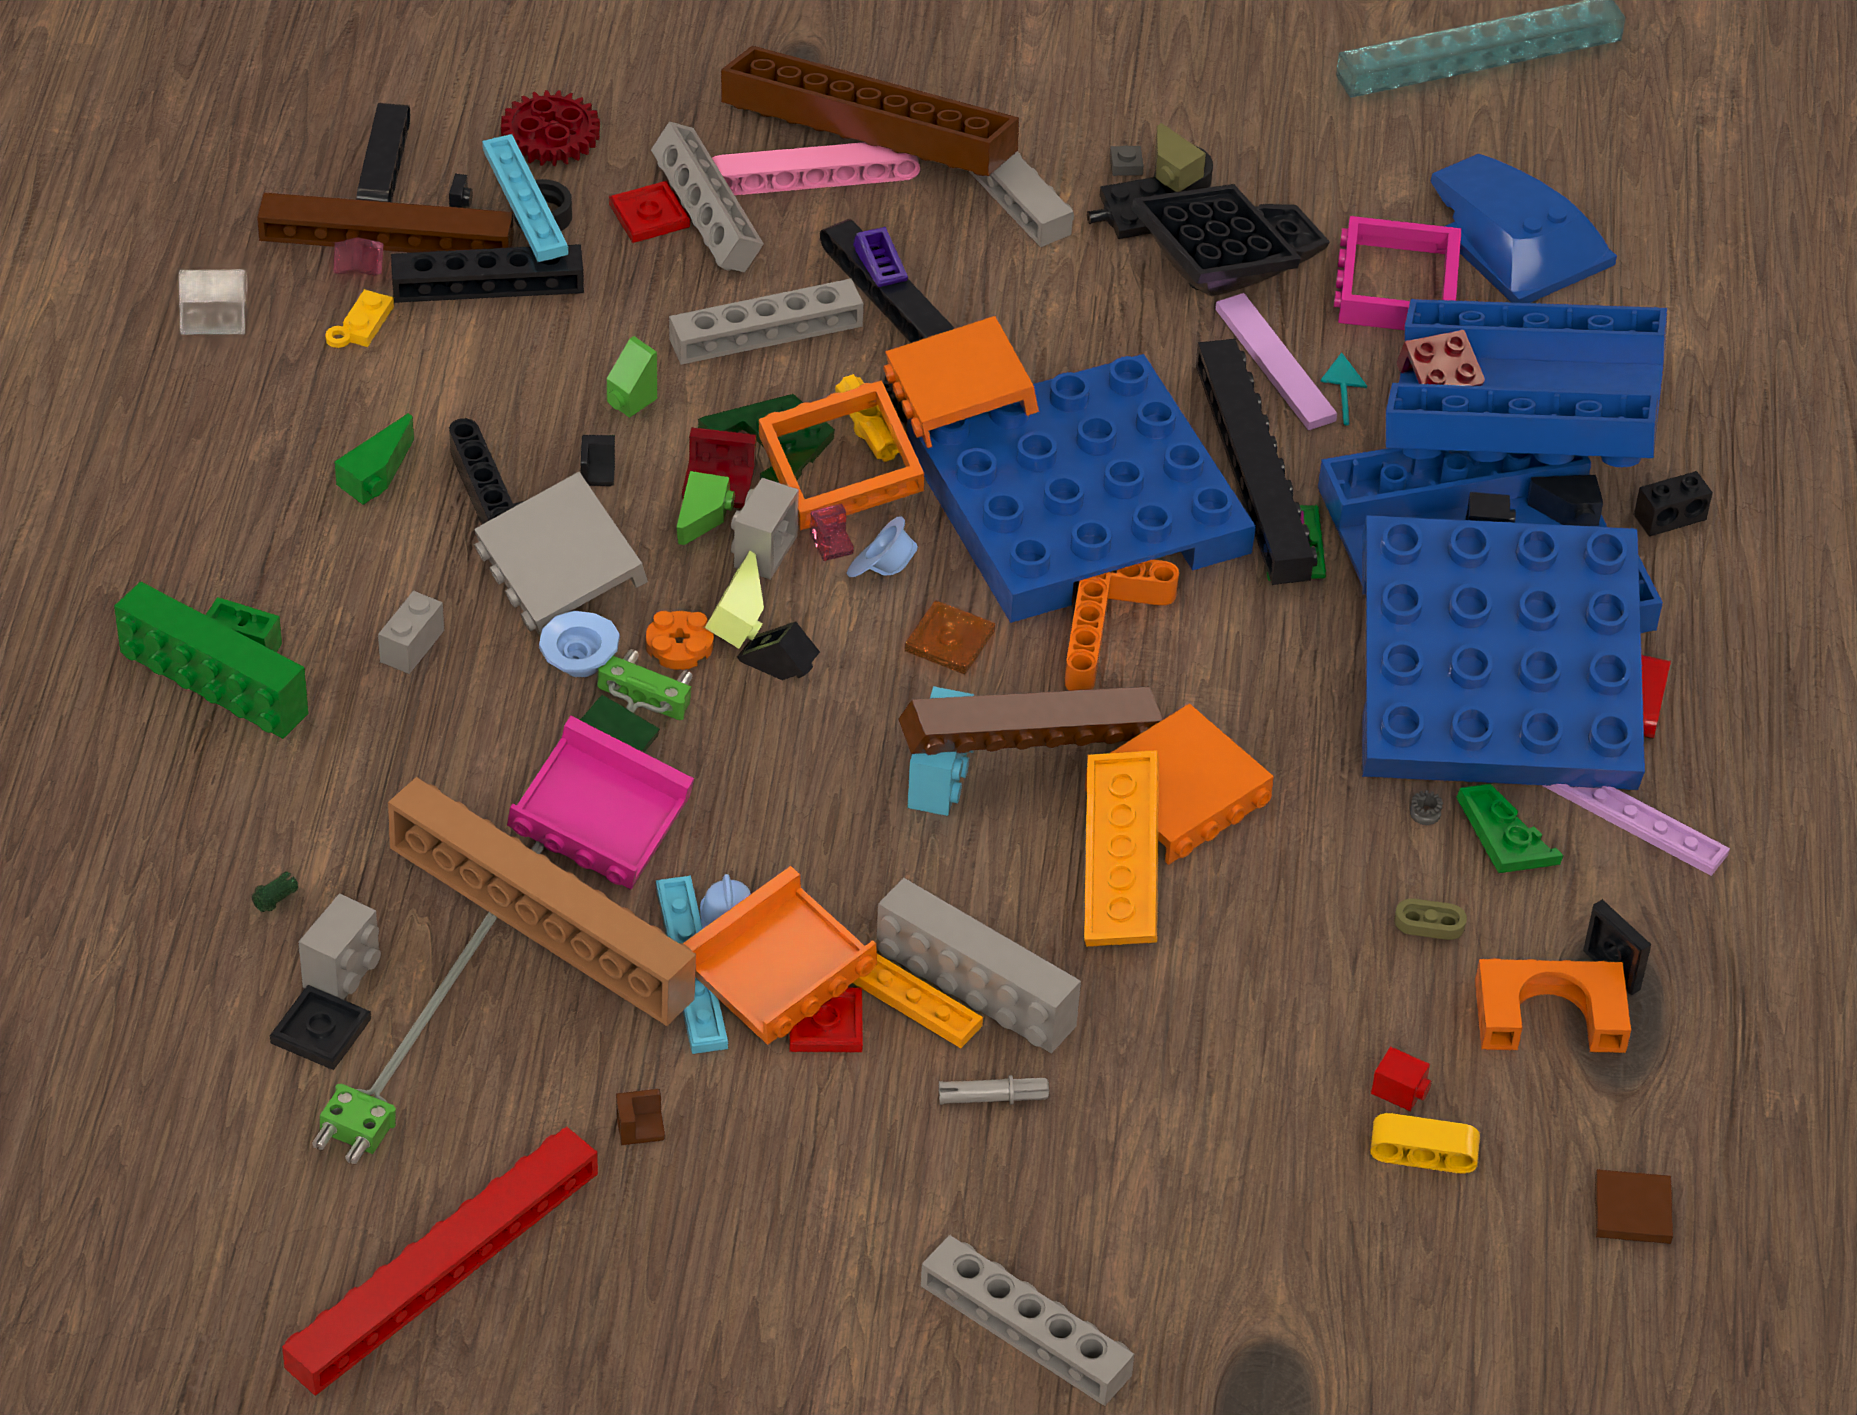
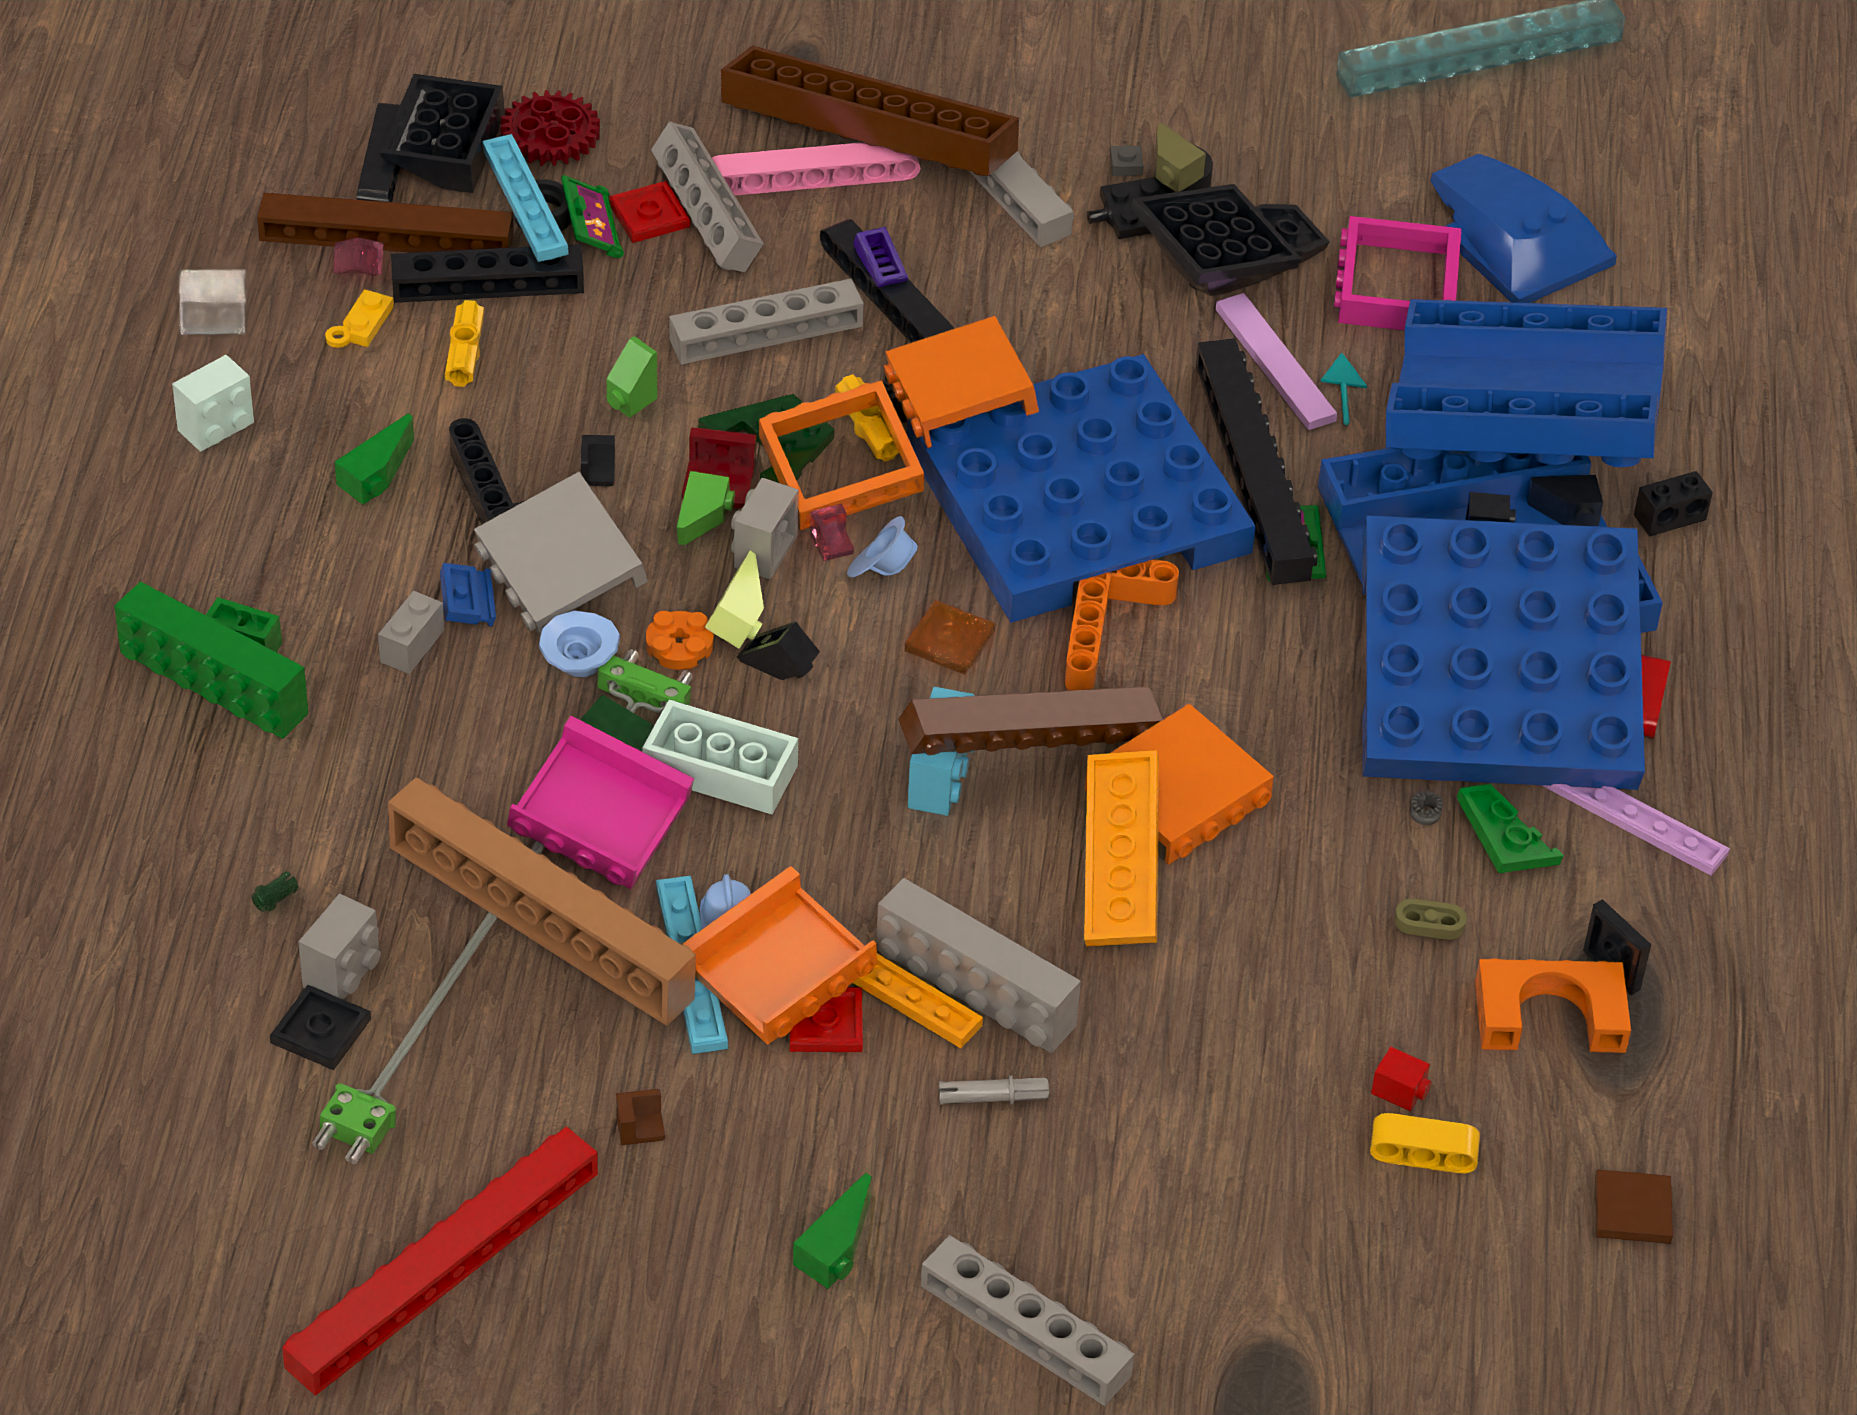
black plate [449,173,473,208] -> none
bracket [1396,330,1485,386] -> none
none -> light aqua brick [172,355,254,452]
none -> black slope [380,74,505,193]
none -> blue plate [440,563,496,627]
none -> yellow piece [445,300,484,387]
none -> green door [561,175,624,258]
none -> light aqua brick [642,700,798,815]
none -> green slope [793,1173,872,1289]

